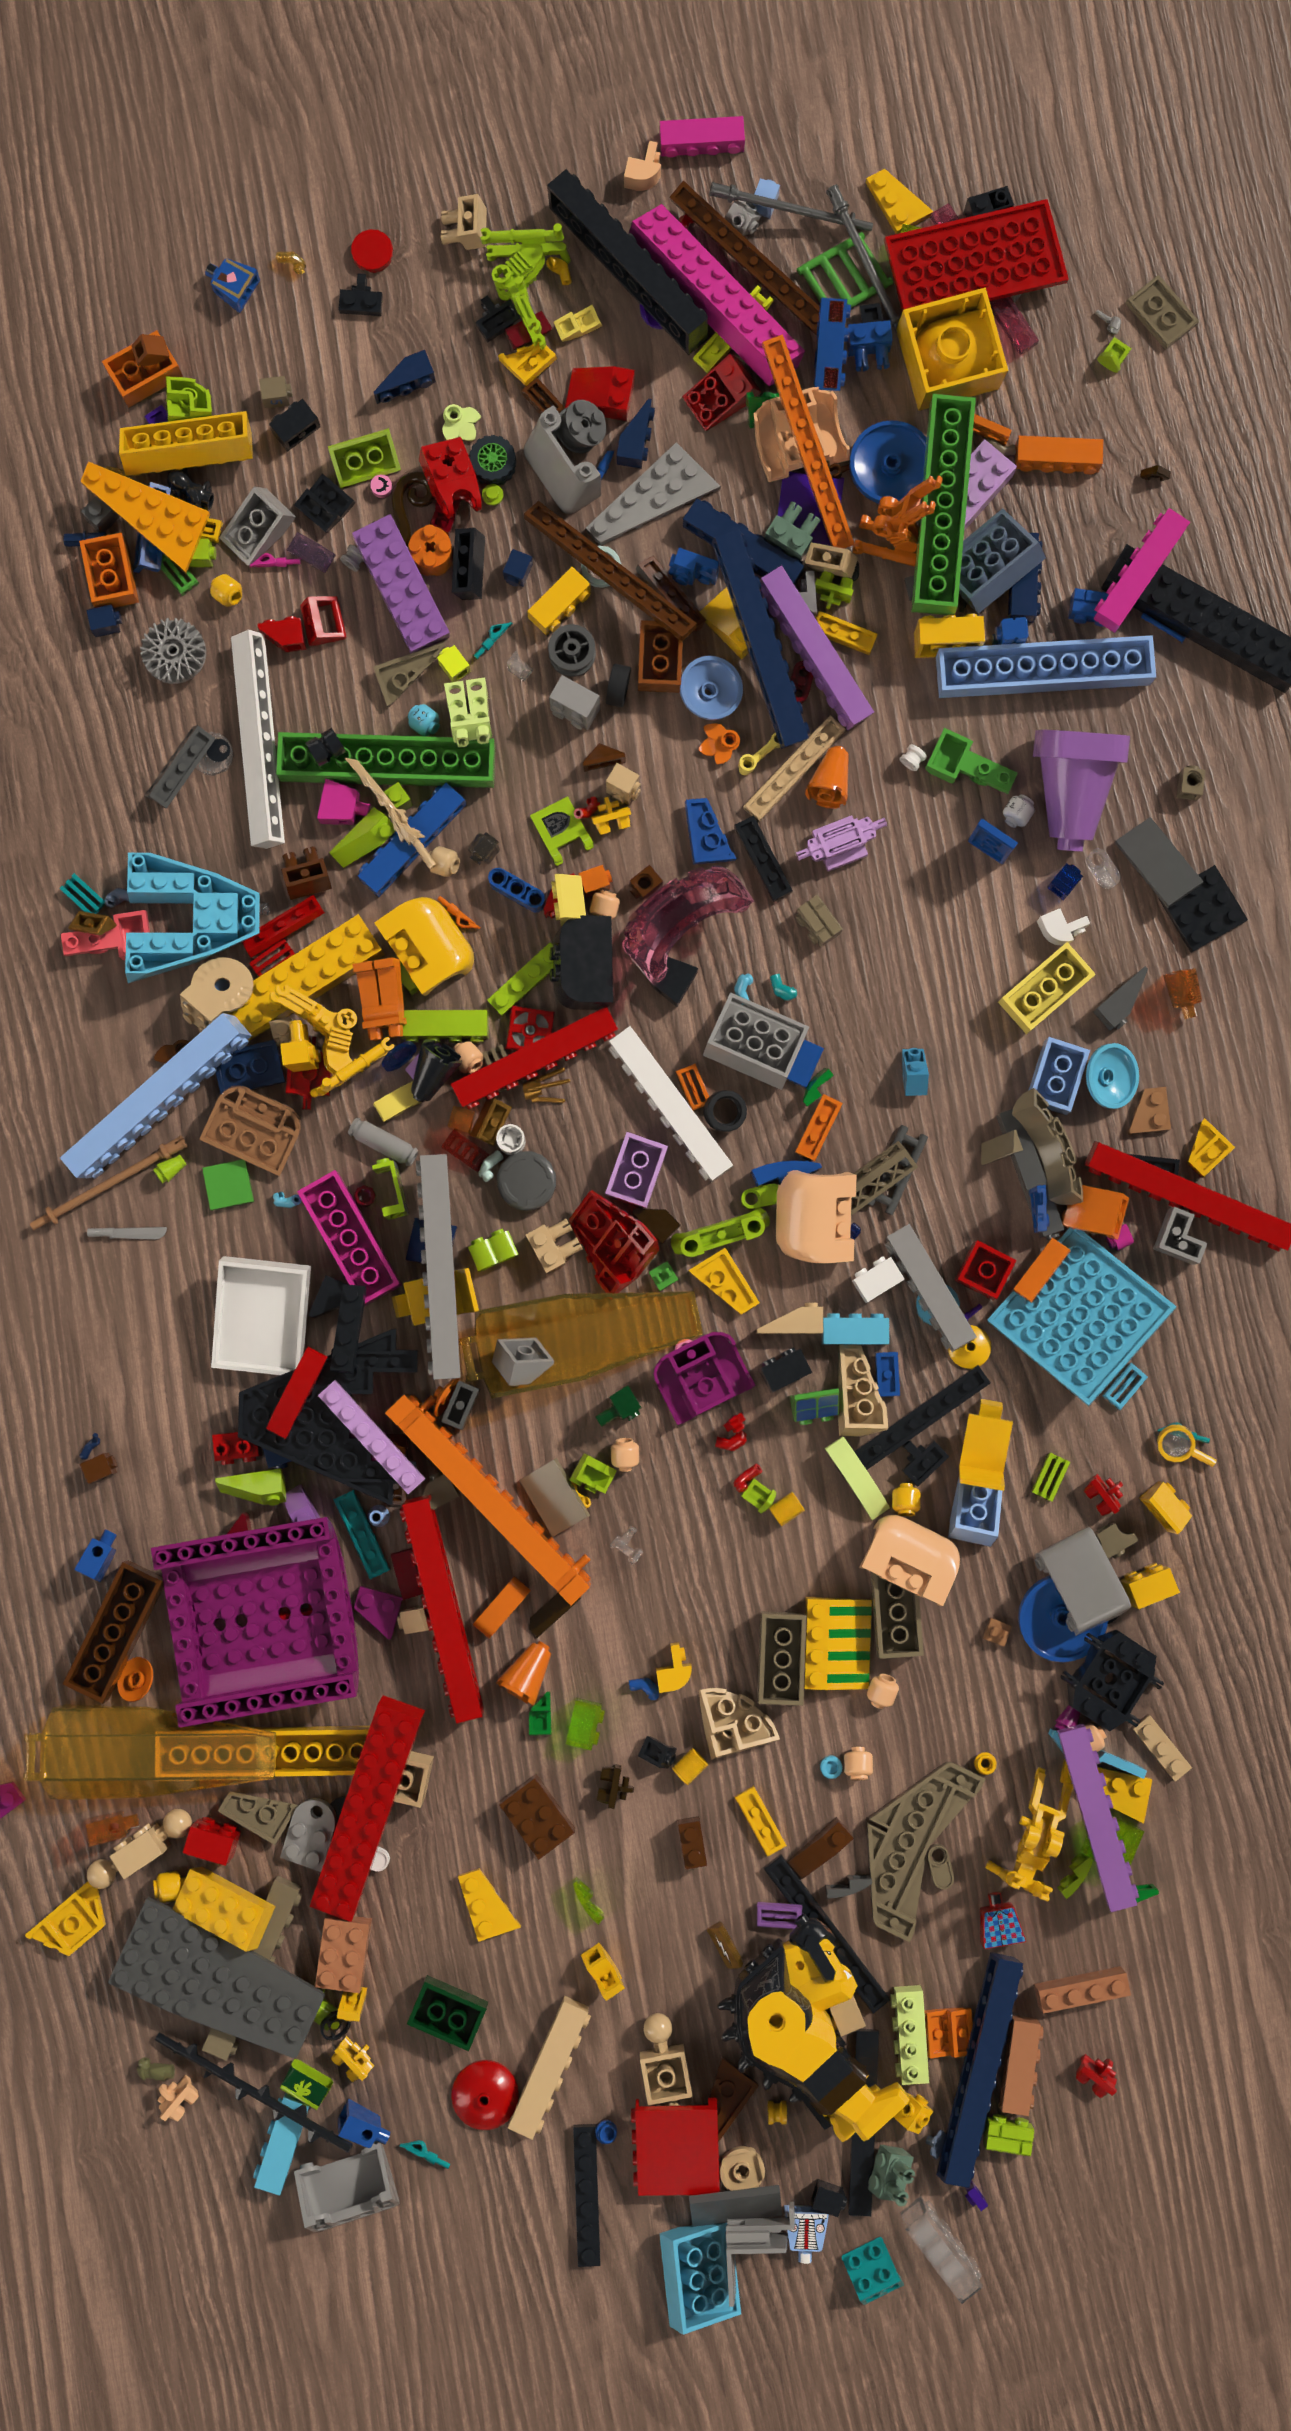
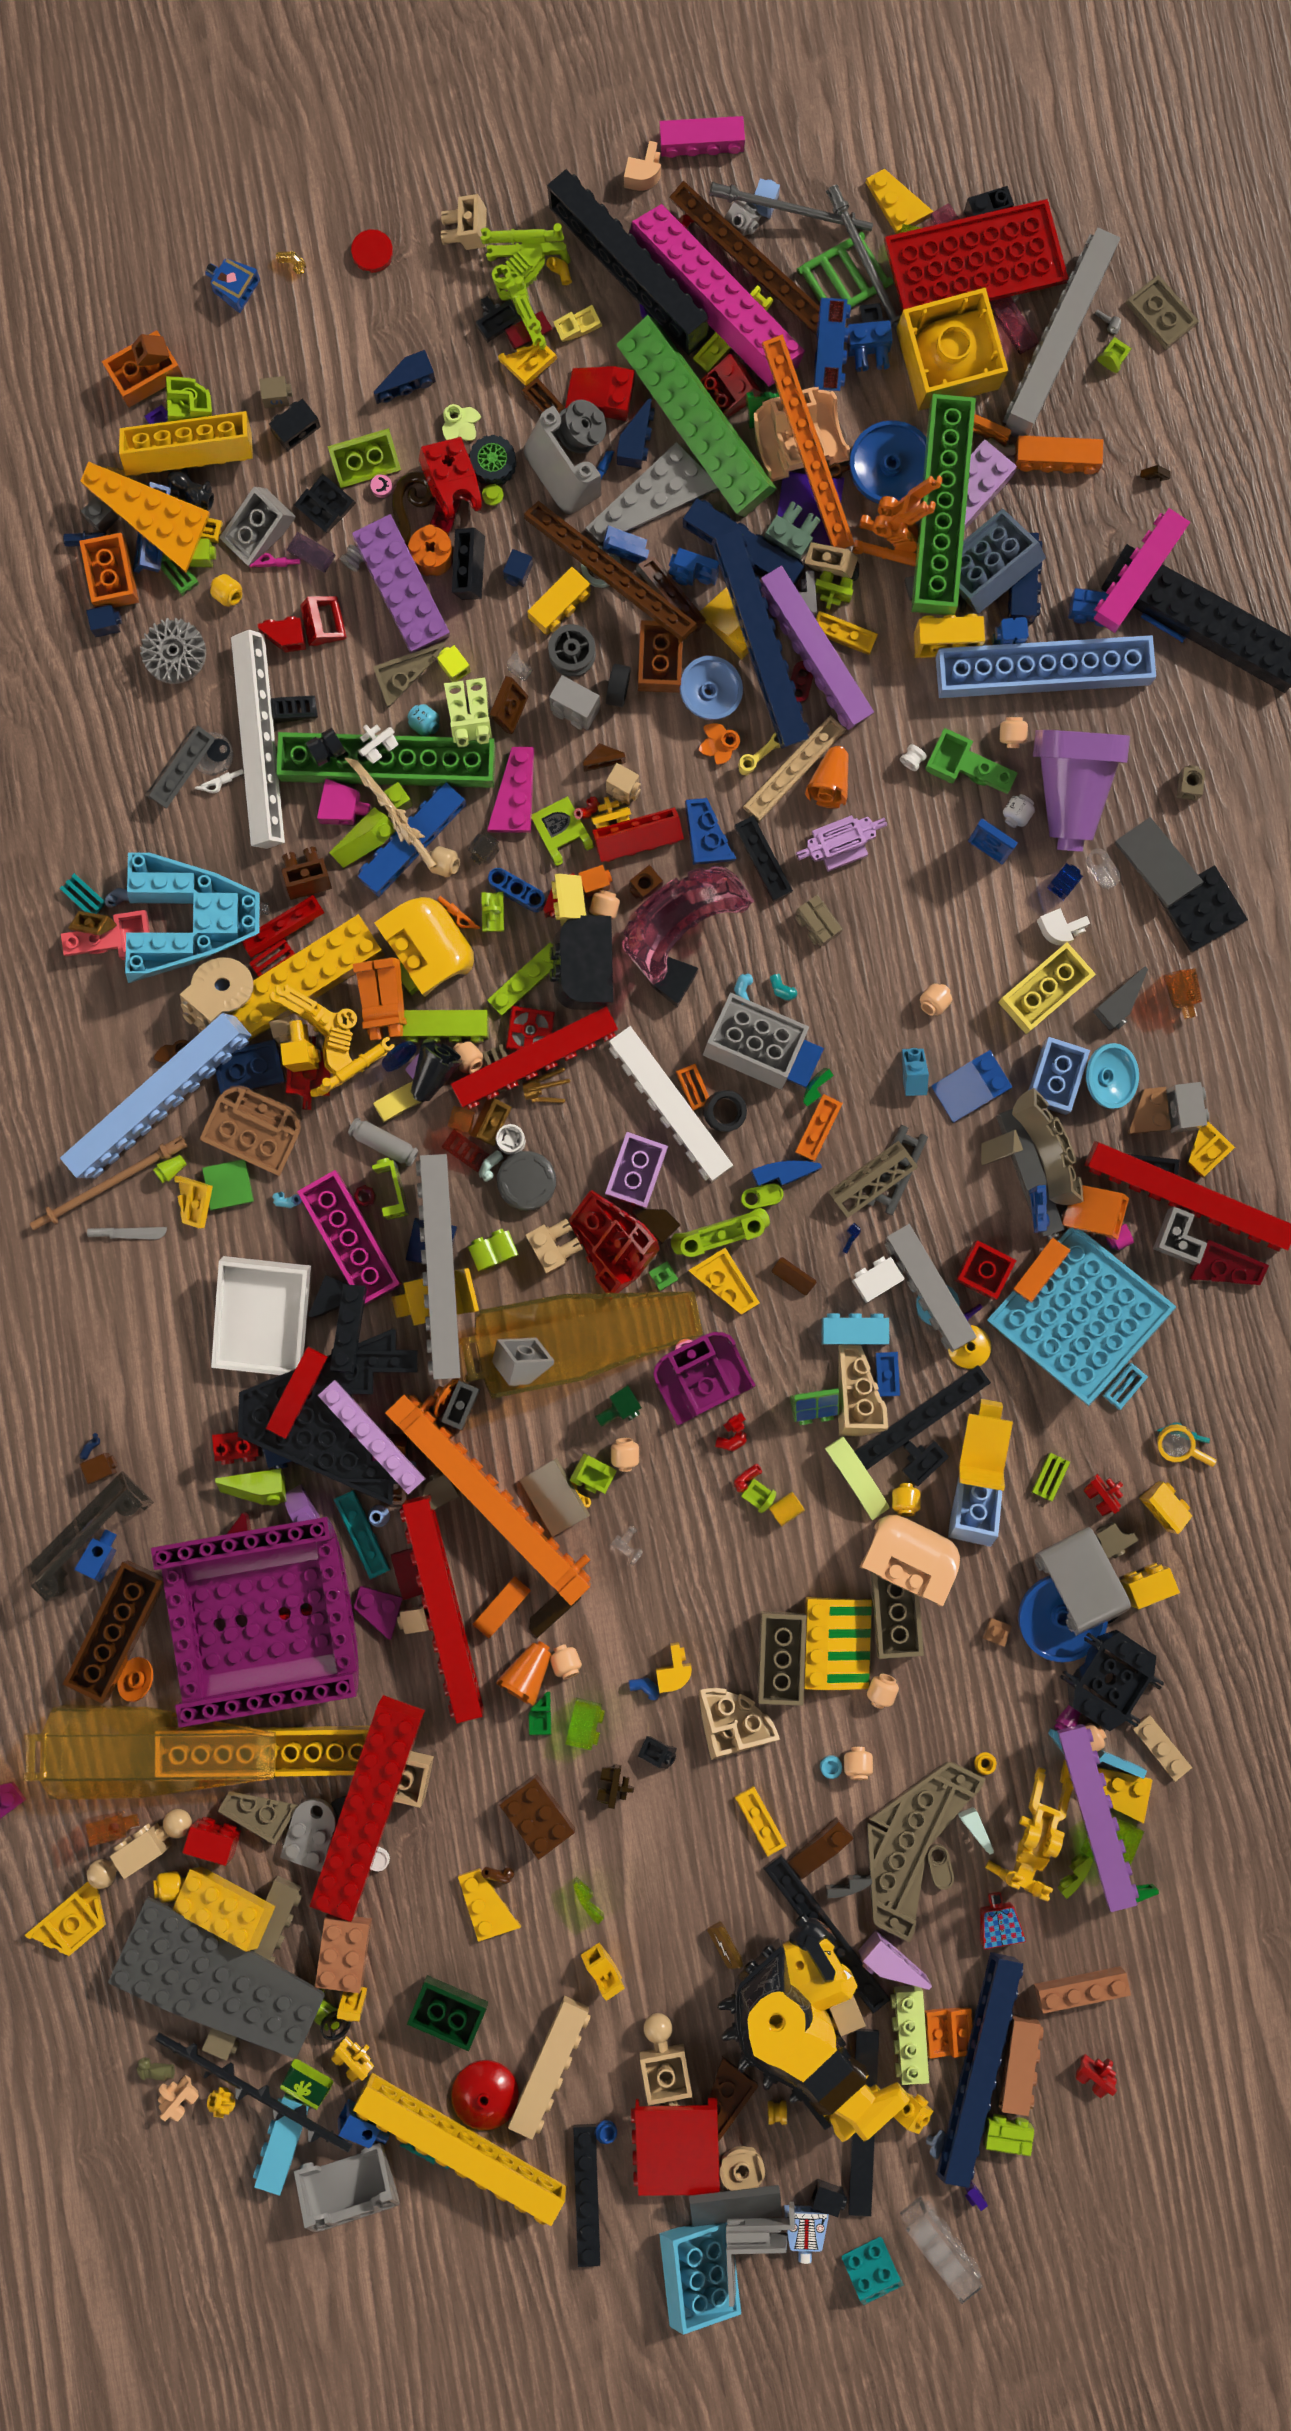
black hinge [338,273,383,316] -> none
teal hand [473,622,513,659] -> none
yellow piece [672,1748,708,1785] -> none
reddish brown brick [677,1816,707,1870] -> none
tan slope [756,1303,823,1334] -> none
medium lavender tile [757,1902,802,1929] -> none
black brick [759,1347,813,1393] -> none
light nougat piece [776,1170,857,1263] -> none
sand green brick [868,2145,915,2207] -> none
none -> clear smoke windscreen [27,1471,154,1602]
none -> yellow wing [174,1176,213,1228]
none -> white hand [195,769,244,793]
none -> yellow gear [207,2087,235,2118]
none -> black slope [271,696,318,723]
none -> yellow brick [353,2073,566,2226]
none -> white hips [358,724,398,764]
none -> lime hips [481,892,504,932]
none -> reddish brown arm [482,1867,515,1884]
none -> dark pink wing [487,747,534,833]
none -> reddish brown tile [489,676,529,734]
none -> light nougat head [550,1645,582,1680]
none -> red brick [592,807,684,862]
none -> panel [602,525,649,564]
none -> bright green brick [616,315,777,517]
none -> reddish brown slope [772,1257,817,1295]
none -> lavender slope [858,1930,932,1990]
none -> light nougat head [920,984,952,1016]
none -> slope [931,1050,1012,1123]
none -> light aqua slope [958,1807,994,1854]
none -> light nougat head [1000,717,1028,748]
none -> light grey brick [1003,227,1120,438]
none -> light grey brick [1167,1082,1209,1133]
none -> dark red wing [1189,1239,1269,1285]

